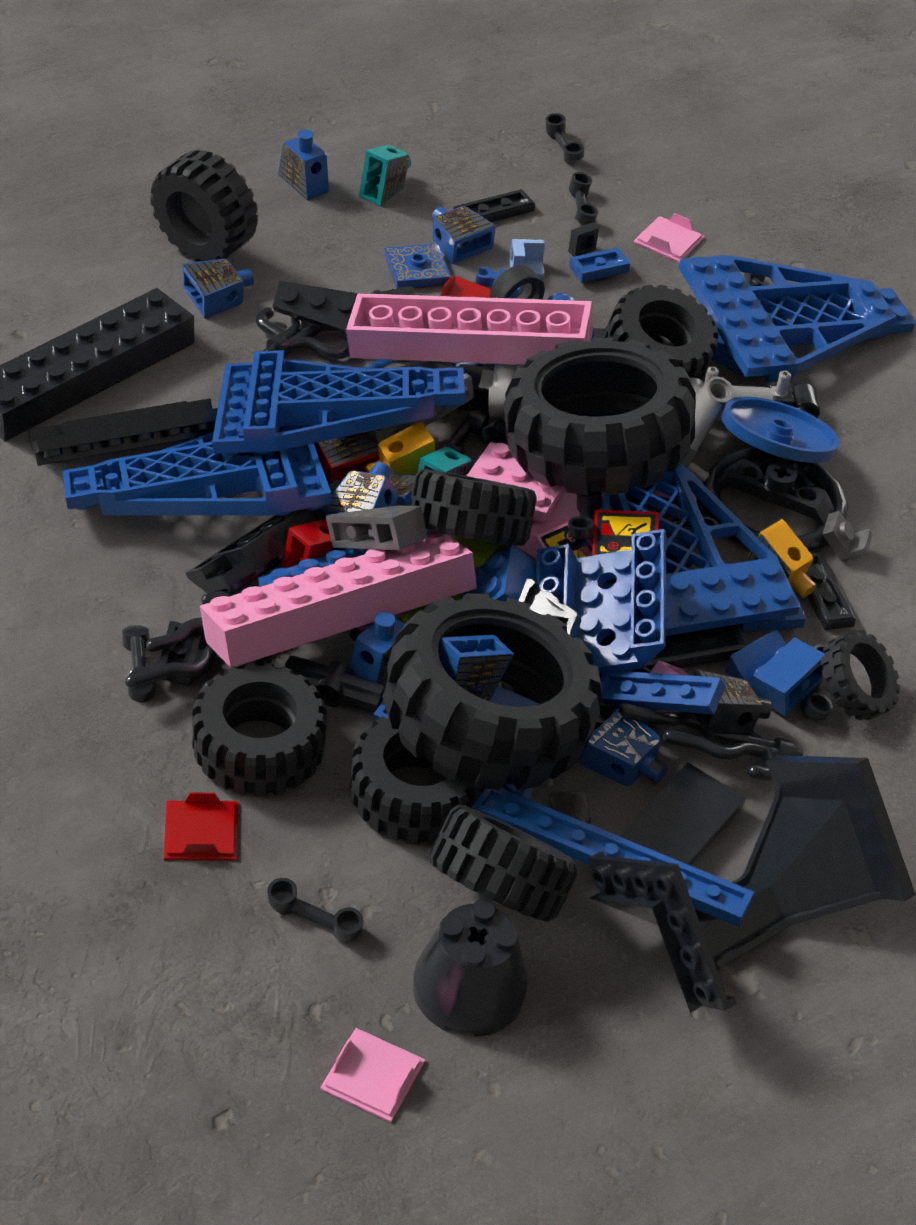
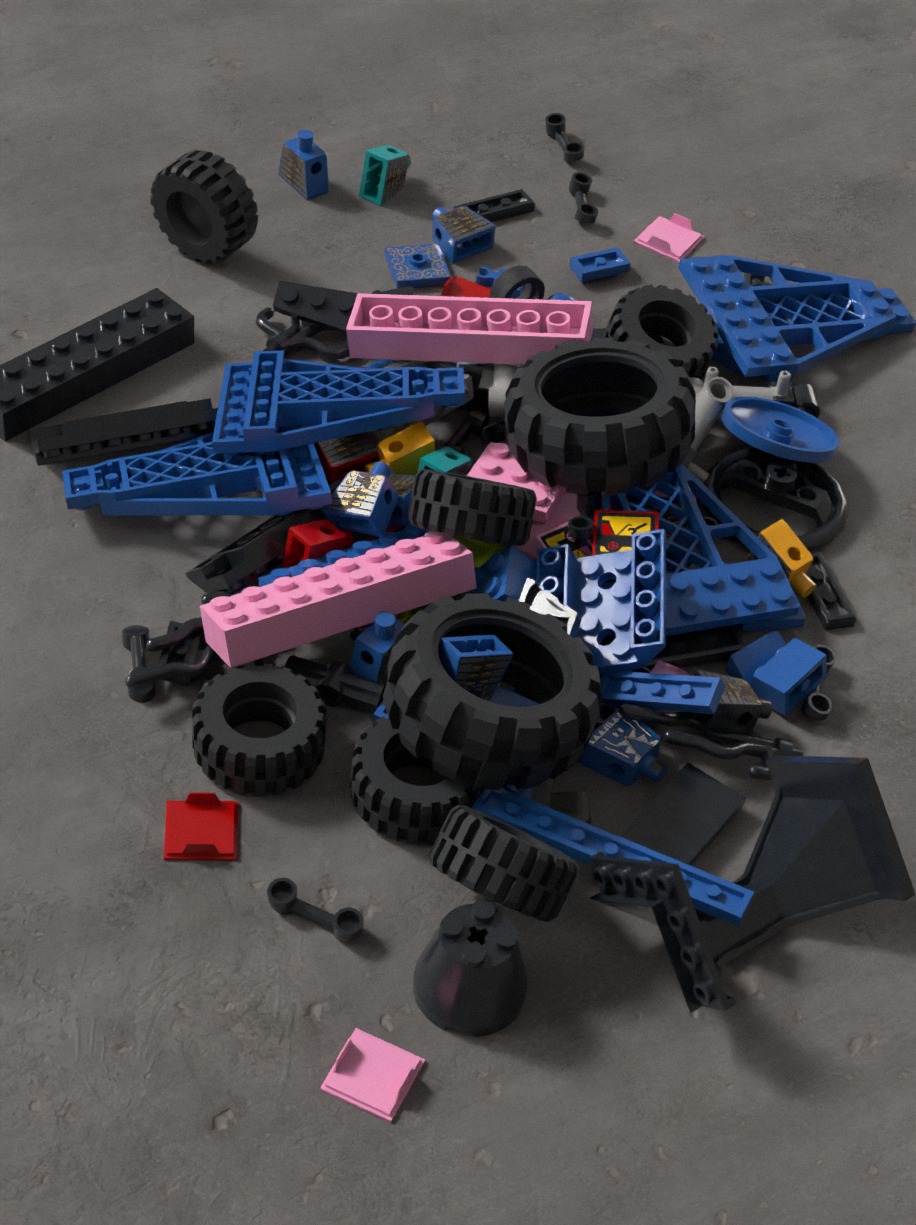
torso [182,259,254,318] -> none
dark grey slope [326,506,428,550] -> none
light blue panel [509,239,545,279] -> none
black tile [568,222,599,257] -> none
black tyre [821,629,900,721] -> none
flat silver bracket [822,511,873,561] -> none

